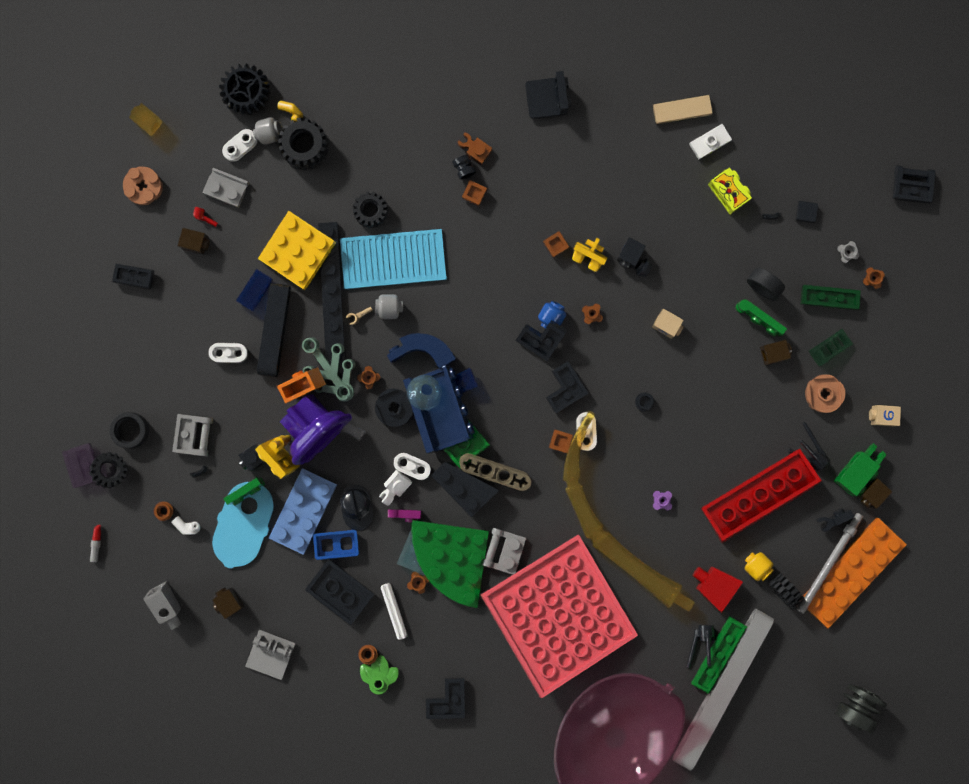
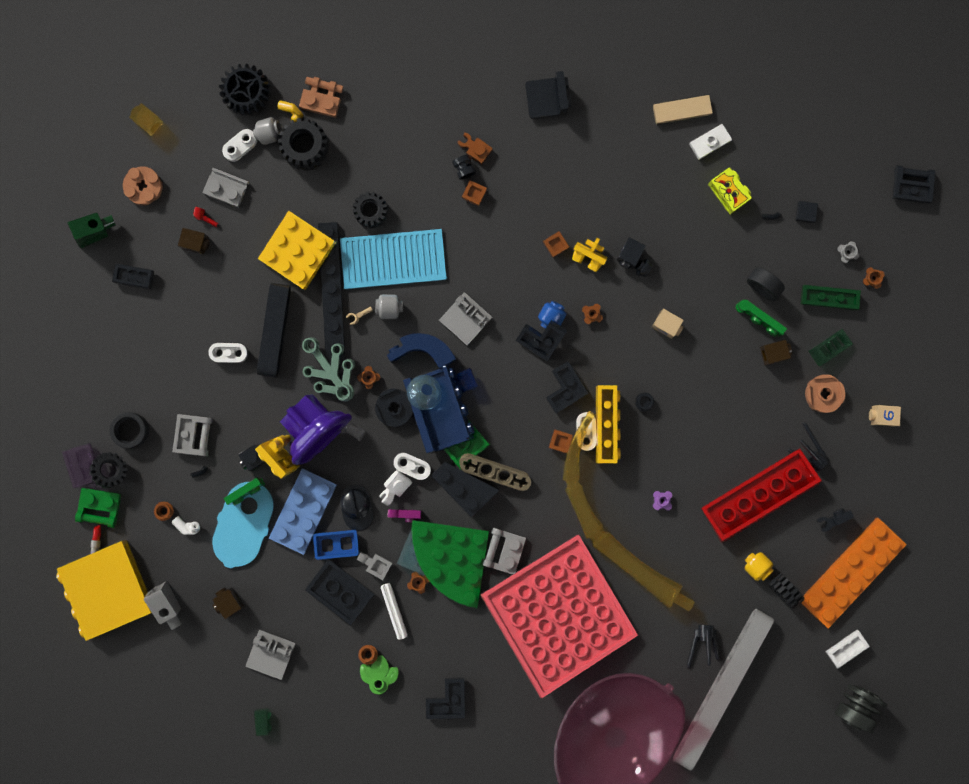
clear blue plate [236,269,273,311] -> none
orange brick [277,367,326,403] -> none
green tile [691,616,747,694] -> none
red torso [692,567,743,612] -> none
light grey bar [797,513,863,614] -> none
green hinge [834,443,886,496] -> none
dark brown brick [857,479,892,509] -> none
none -> yellow panel [57,540,152,641]
none -> dark green torso [67,213,116,249]
none -> green plate [75,488,121,528]
none -> clear green piece [254,708,272,736]
none -> nougat plate [299,77,344,118]
none -> light grey plate [357,552,392,580]
none -> light grey hinge [439,292,493,345]
none -> yellow brick [596,385,621,463]
none -> white plate [825,630,870,668]

